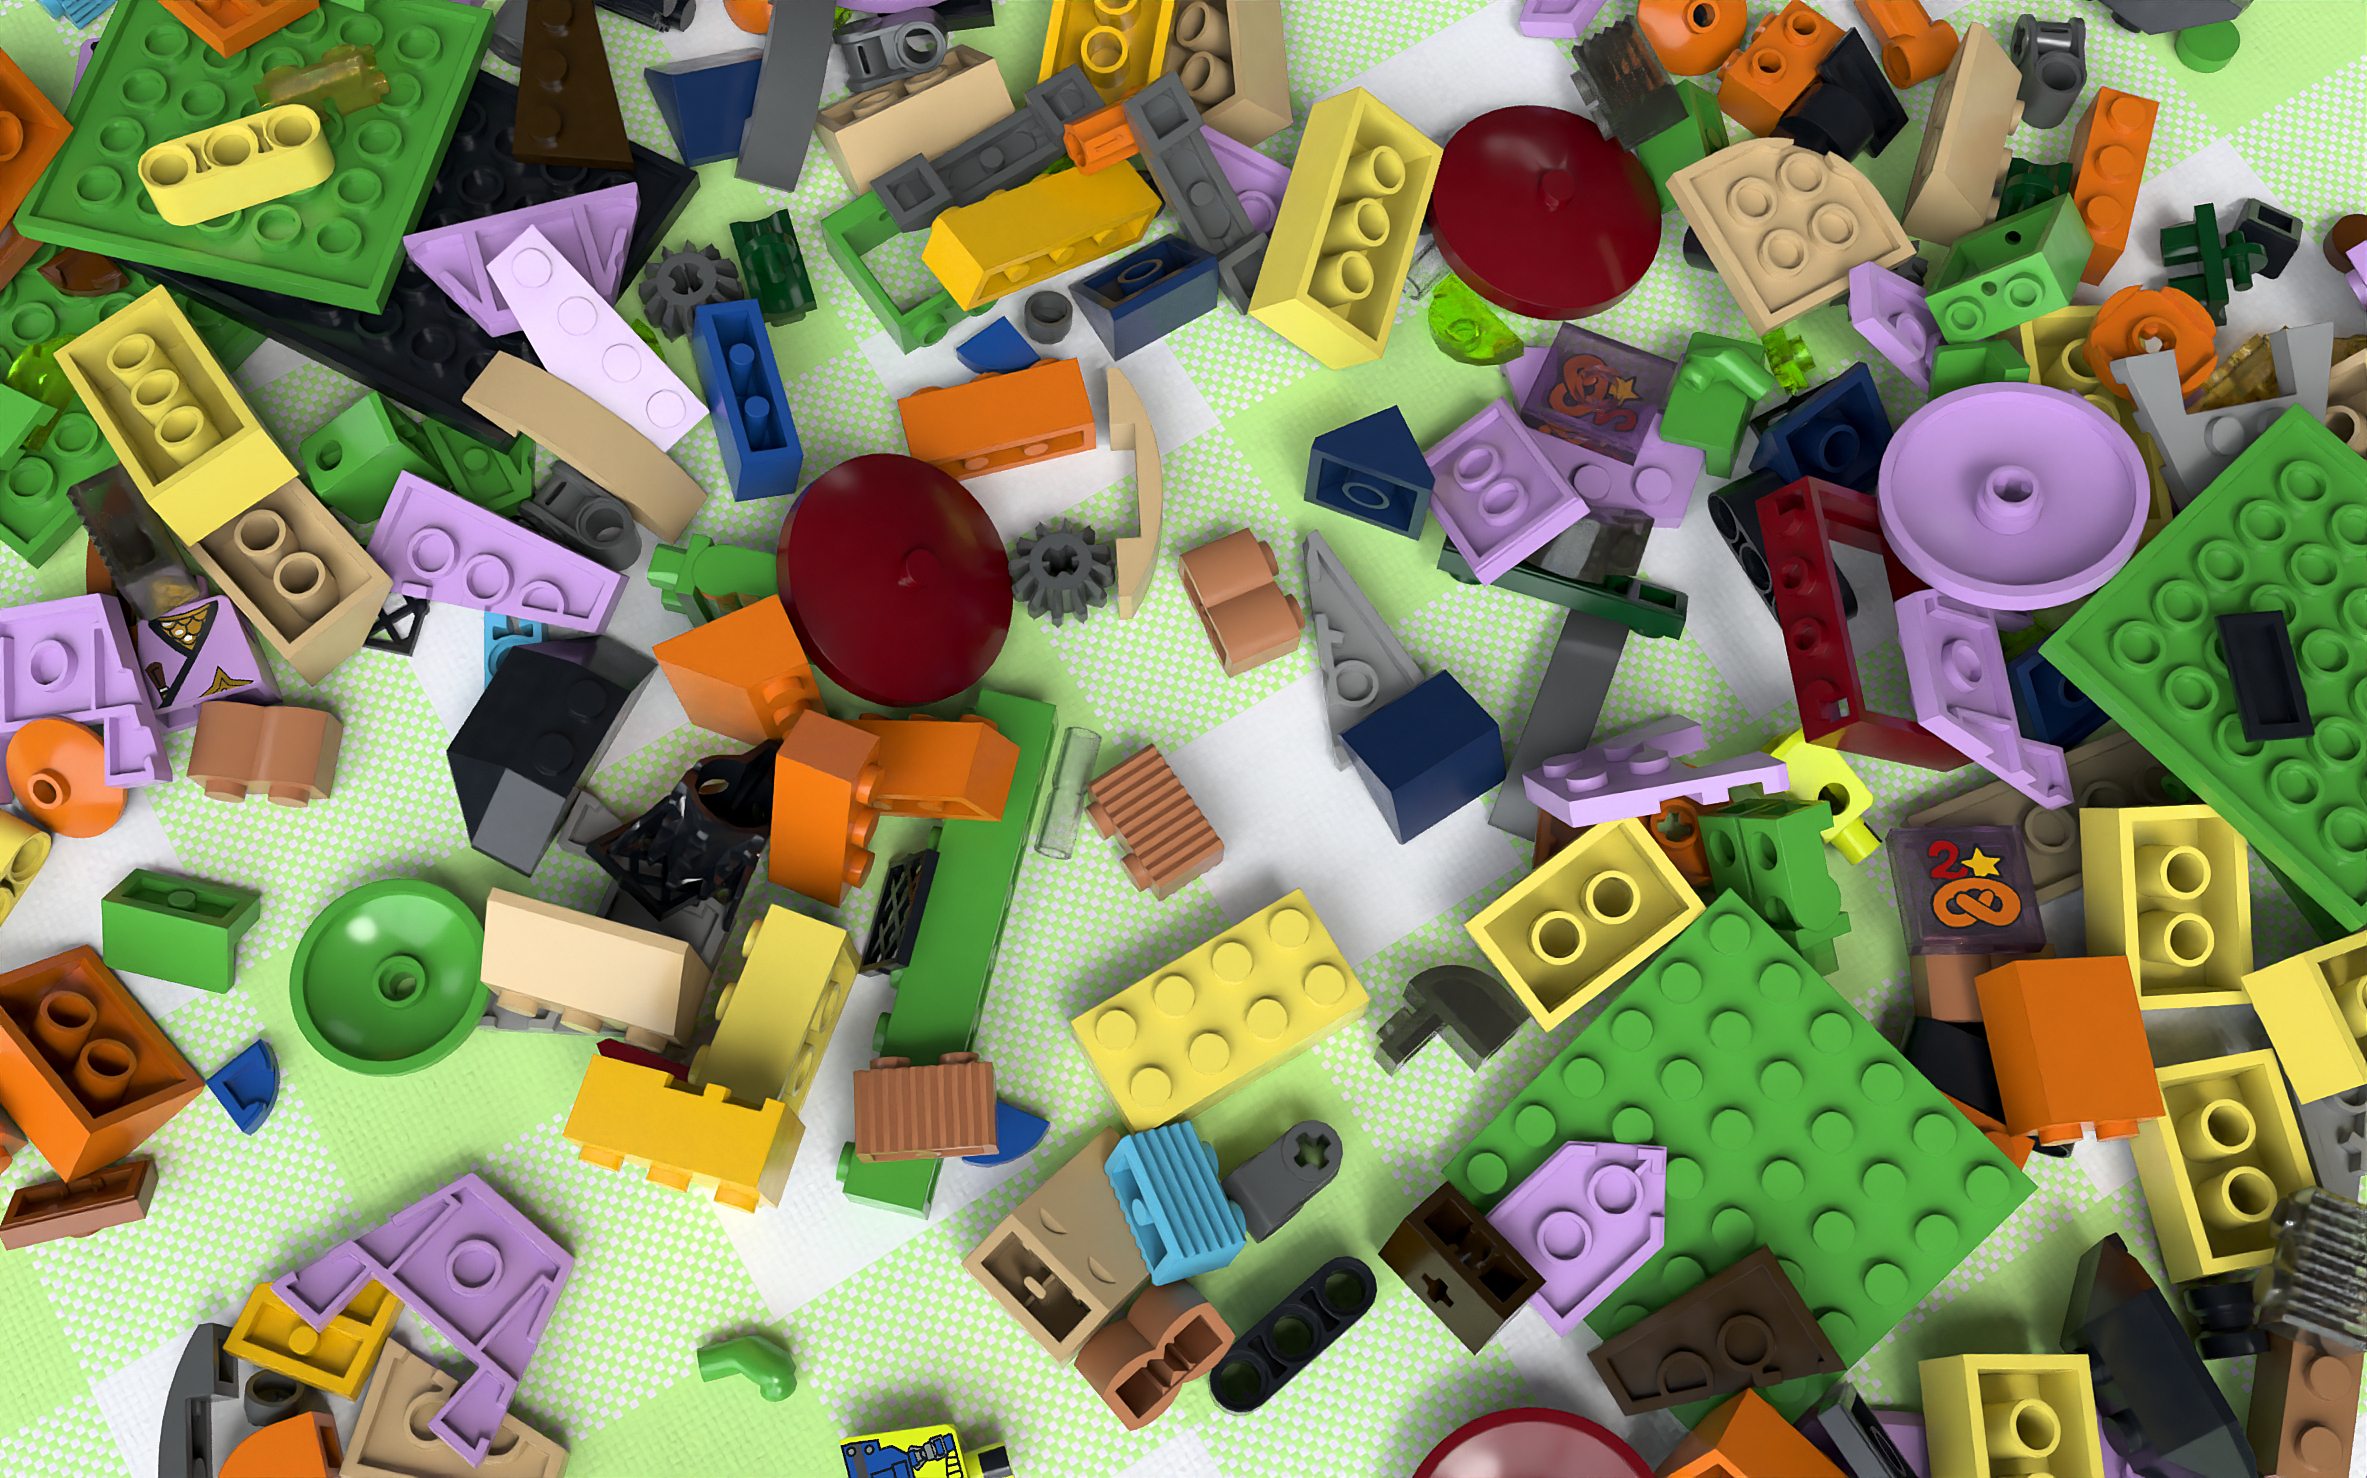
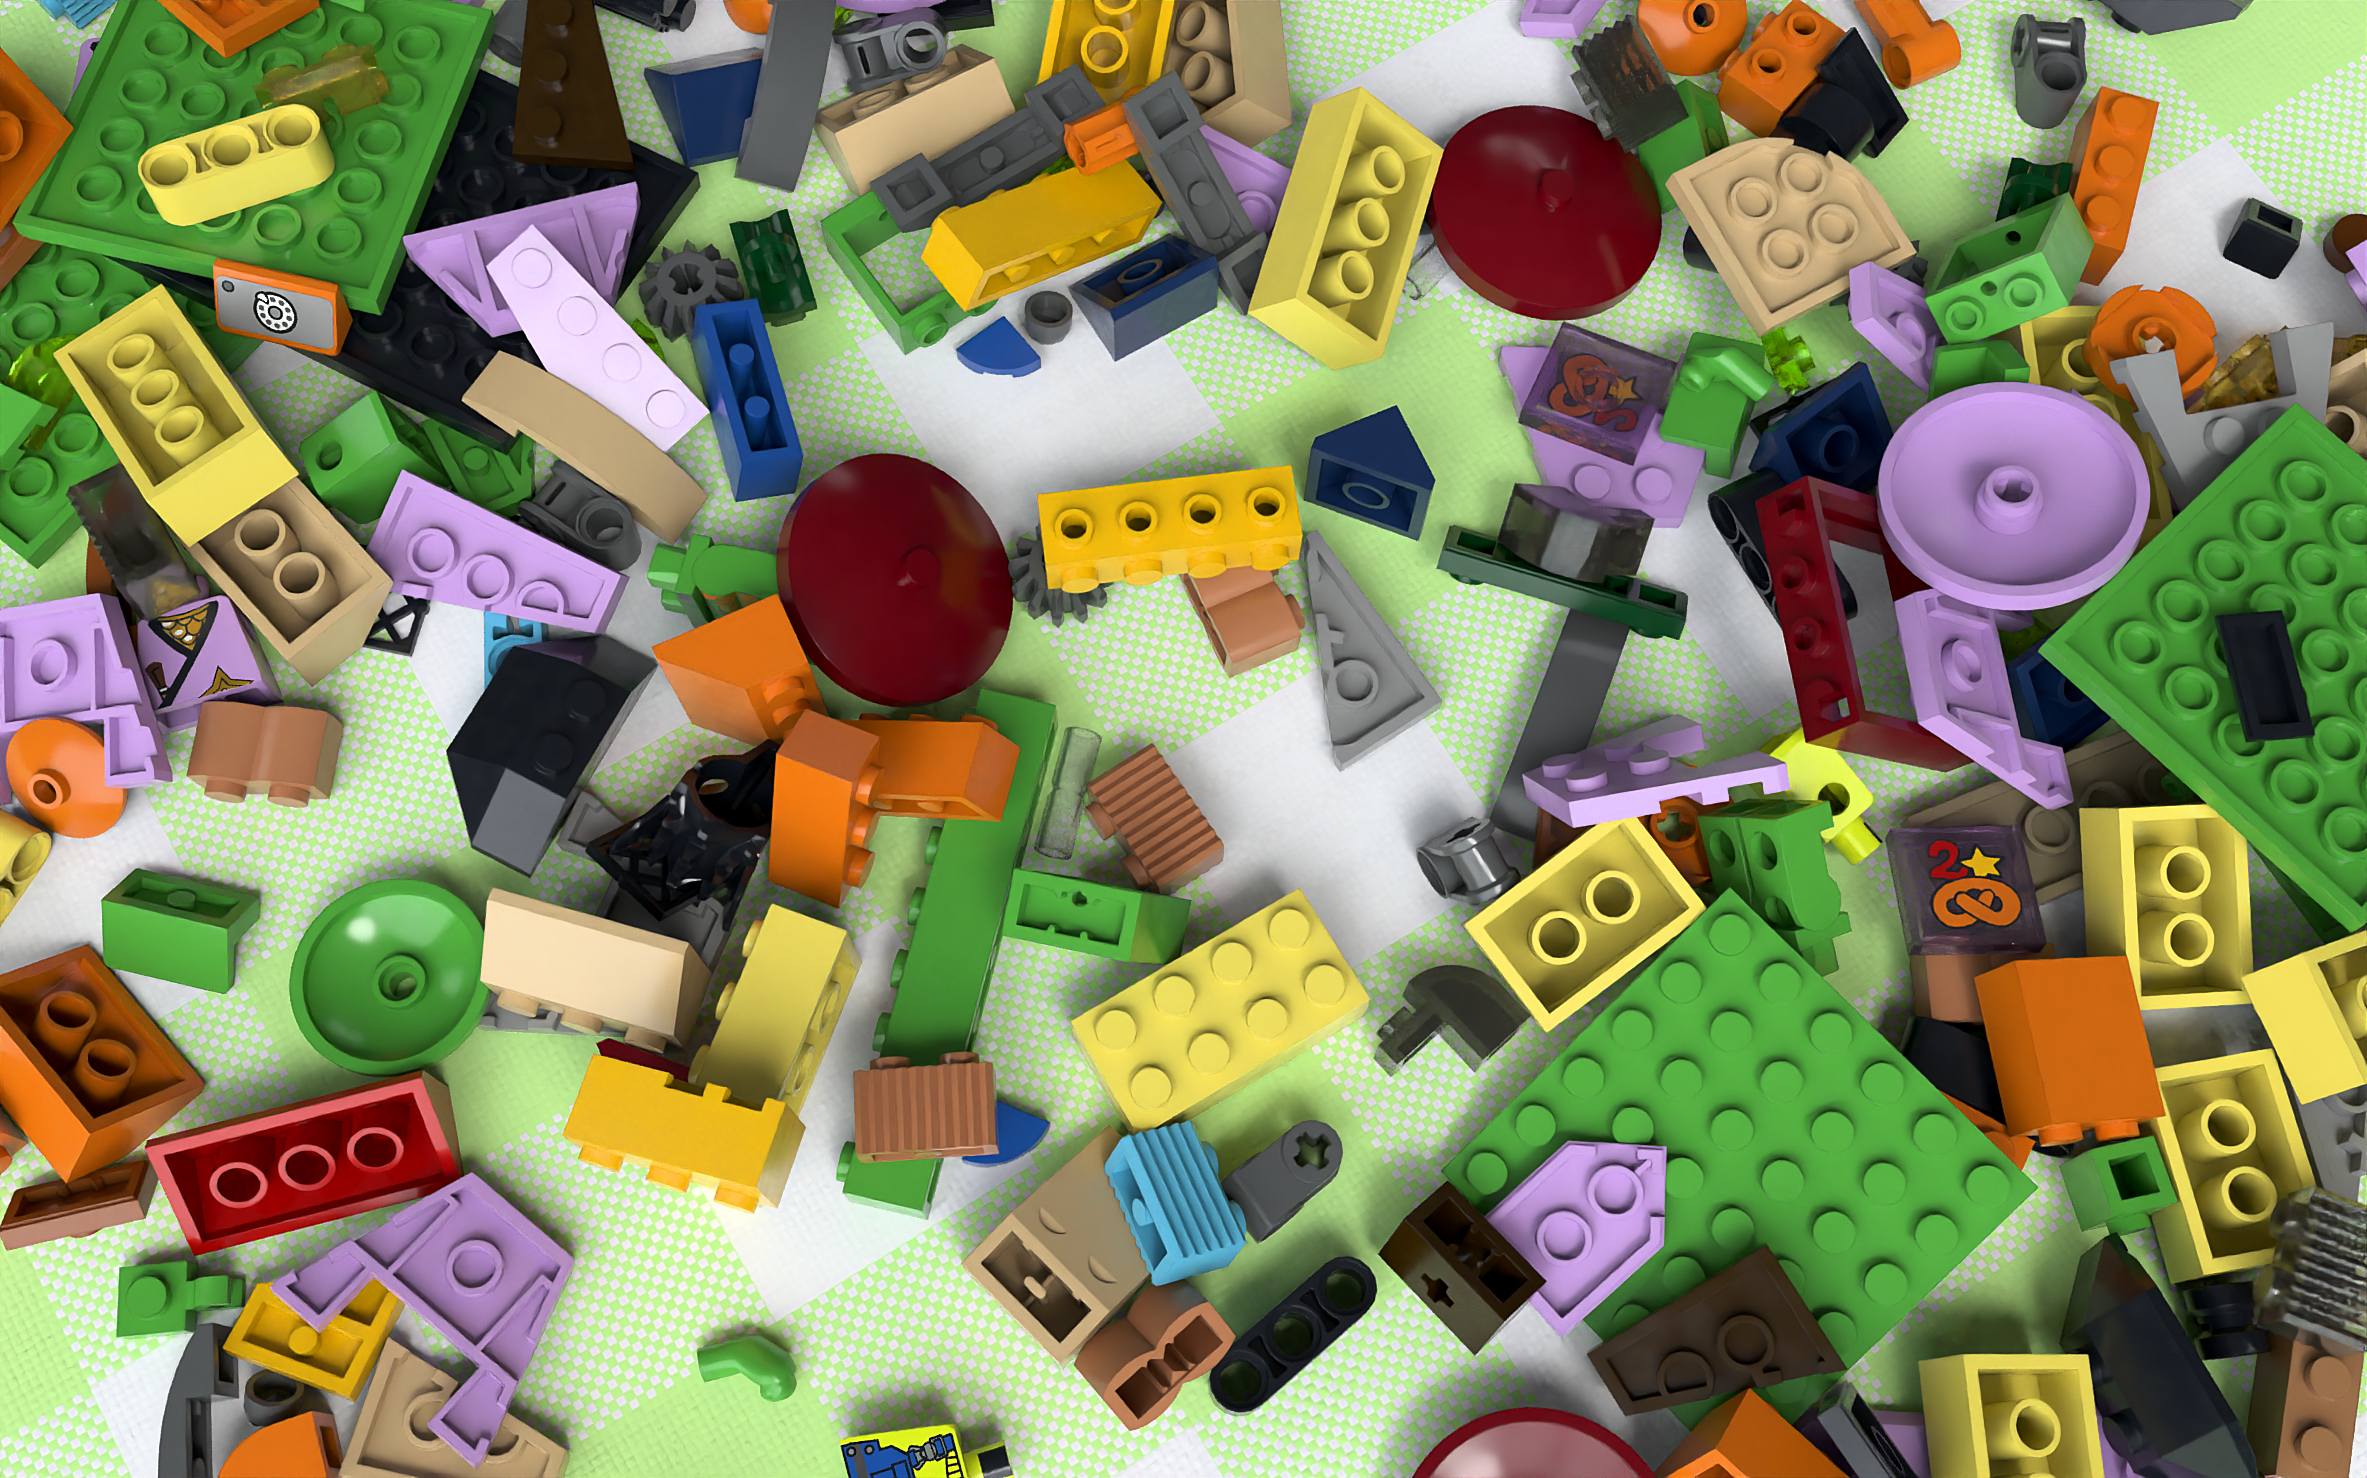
reddish brown tile [37,247,131,297] -> none
blue tile [205,1039,280,1136] -> none
black window [858,848,940,978] -> none
orange brick [897,357,1096,481] -> none
tan slope [1107,368,1163,620] -> none
dark blue slope [1337,669,1507,845] -> none
lavender tile [1422,396,1591,587] -> none
clear neon green plate [1428,272,1524,367] -> none
tan slope [1900,21,2025,248] -> none
dark green hips [2160,203,2268,327] -> none
bright green tile [2175,20,2240,73] -> none
none -> bright green plate [116,1261,246,1340]
none -> red slope [145,1070,464,1256]
none -> slope [213,258,353,356]
none -> bright green window [1001,868,1191,964]
none -> yellow brick [1037,465,1303,593]
none -> dark grey piece [1416,817,1521,905]
none -> bright green brick [2059,1135,2178,1236]

